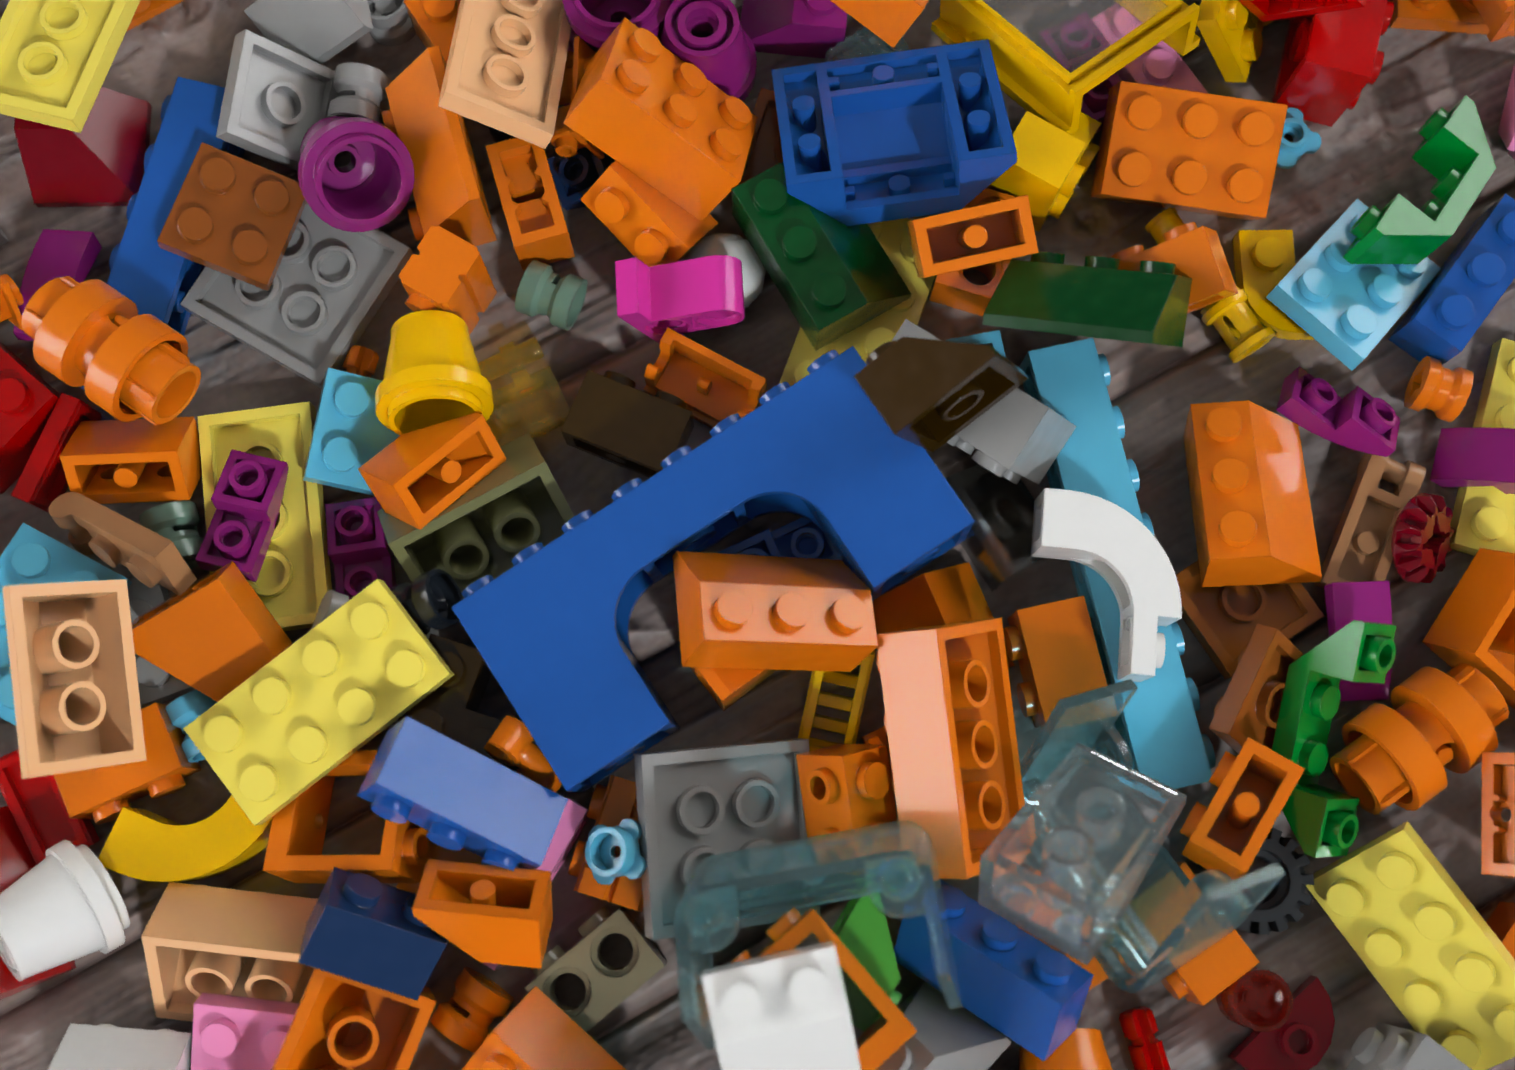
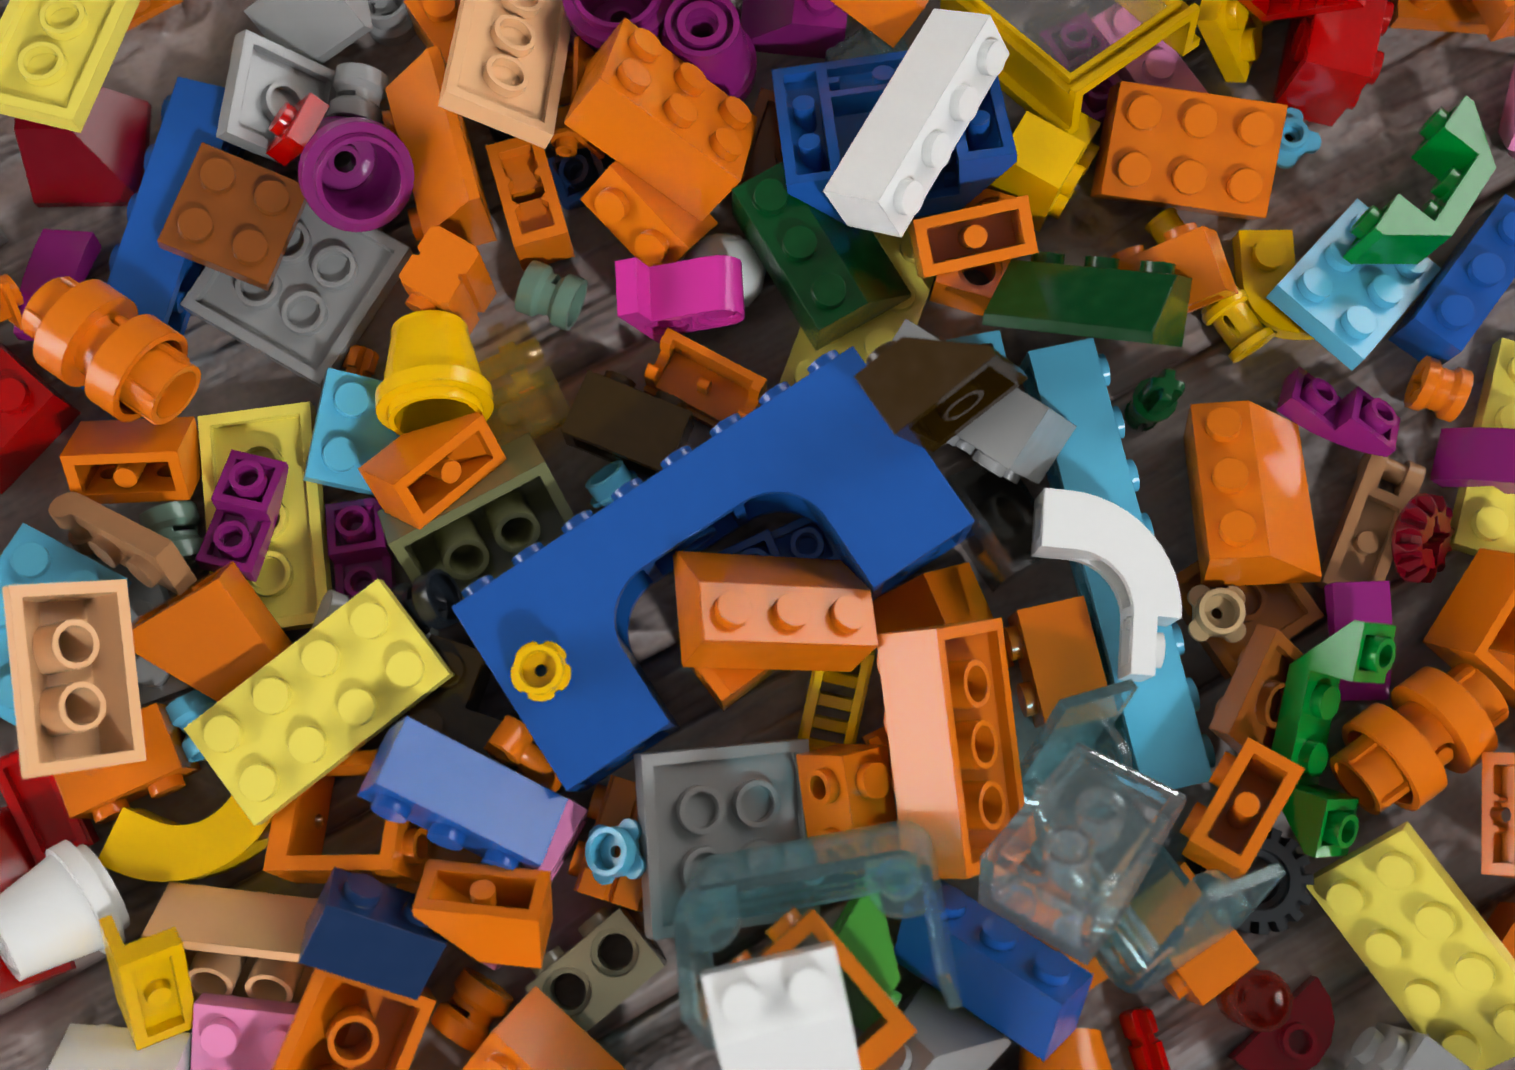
red tile [11,393,102,513] -> none
none -> yellow panel [98,915,194,1051]
none -> red plate [266,92,330,166]
none -> yellow plate [510,641,572,702]
none -> medium azure plate [585,460,638,508]
none -> white brick [823,8,1010,238]
none -> dark green axle [1124,369,1185,431]
none -> tan plate [1187,584,1246,643]

